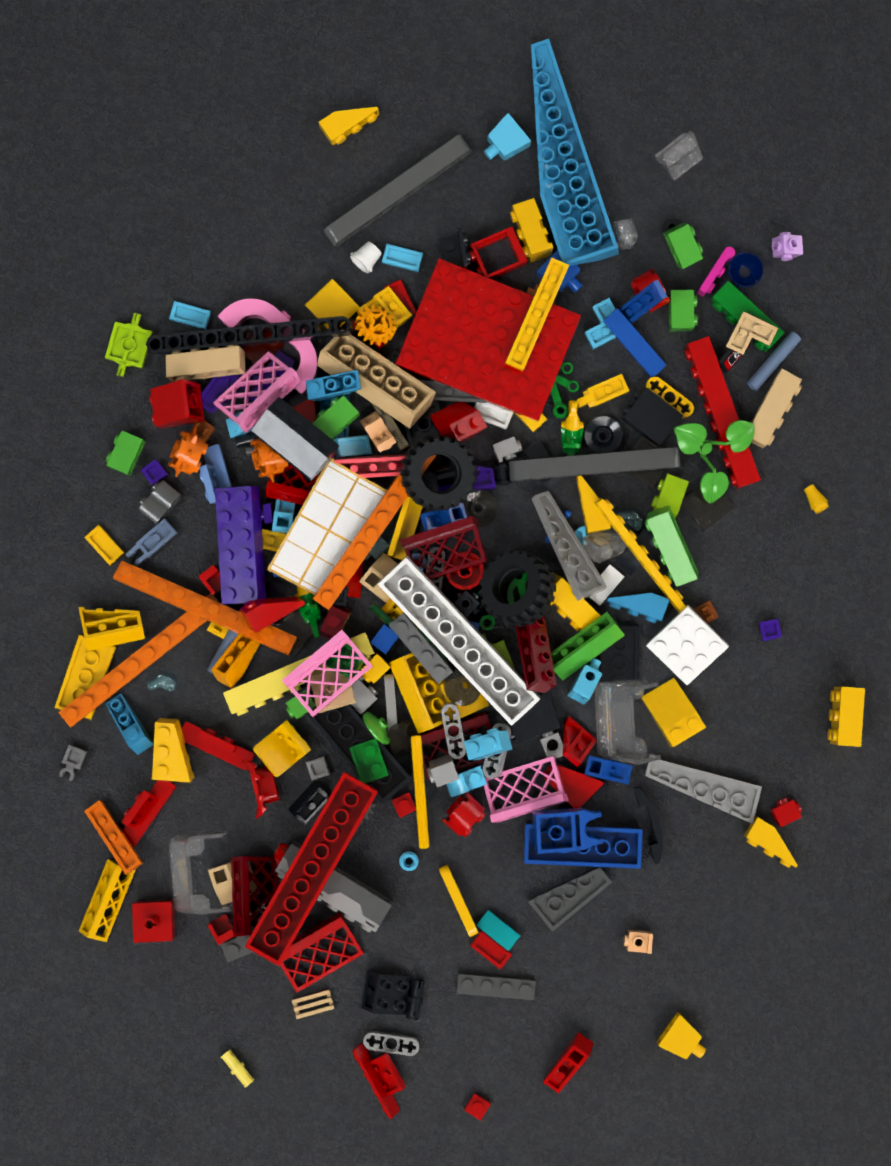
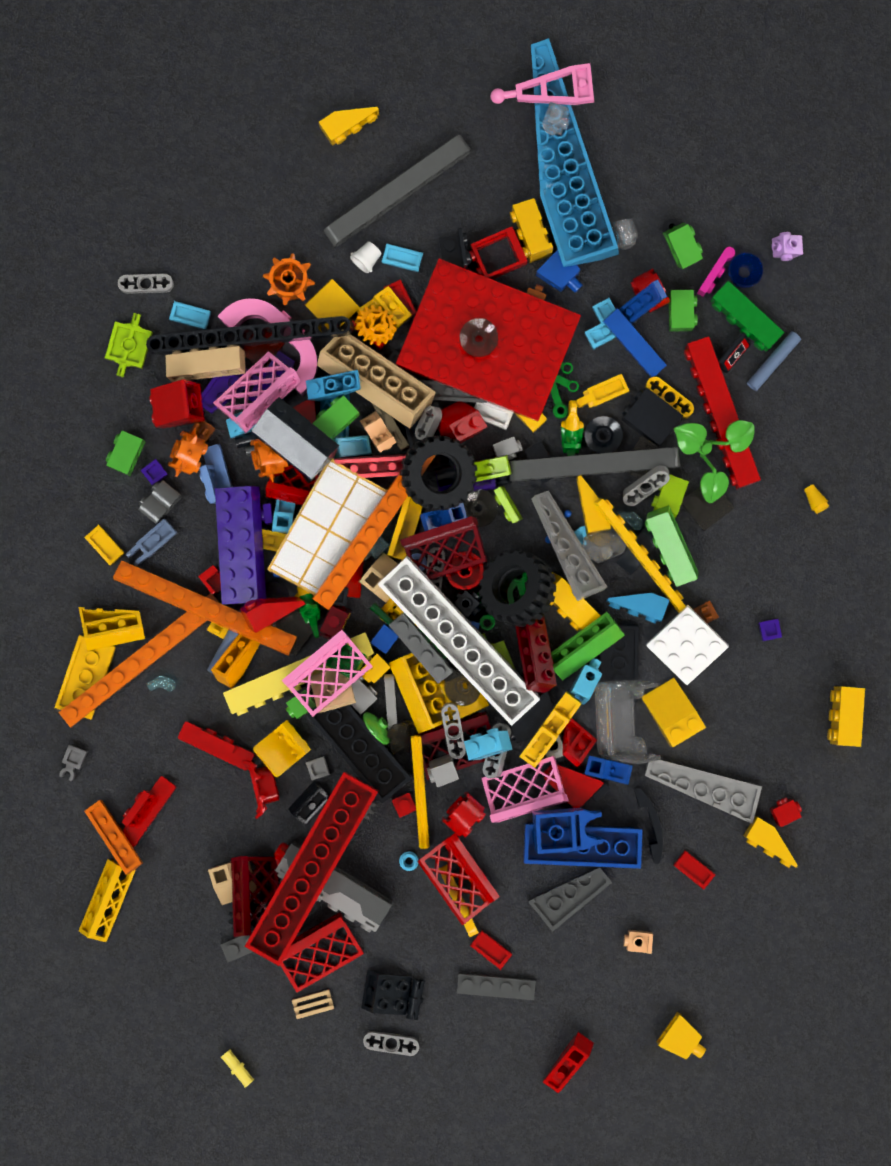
dark azure slope [105,693,154,755] -> none
red brick [132,899,176,943] -> none
yellow wedge [152,718,195,783] -> none
clear windscreen [169,831,233,914] -> none
red panel [207,914,234,945] -> none
green plate [349,738,389,783] -> none
red bracket [352,1042,406,1119] -> none
medium azure brick [446,766,487,797] -> none
red plate [464,1092,491,1121] -> none
teal slope [477,910,521,951] -> none
medium azure torso [484,113,531,161] -> none
yellow plate [505,258,569,371] -> none
white tile [589,565,624,606] -> none
clear bracket [655,131,703,181] -> none
tan plate [726,311,778,355] -> none
tan brick [751,369,802,448] -> none
none -> light grey beam [118,274,174,294]
none -> orange brick [263,254,315,305]
none -> light grey beam [415,406,442,440]
none -> red fence [417,833,500,925]
none -> clear smoke dish [460,318,498,357]
none -> lime plate [474,455,512,482]
none -> bright pink plate [490,63,594,105]
none -> lime plate [494,486,523,524]
none -> yellow slope [519,691,582,768]
none -> clear brick [542,102,570,135]
none -> light grey beam [623,465,670,506]
none -> red tile [673,850,716,890]

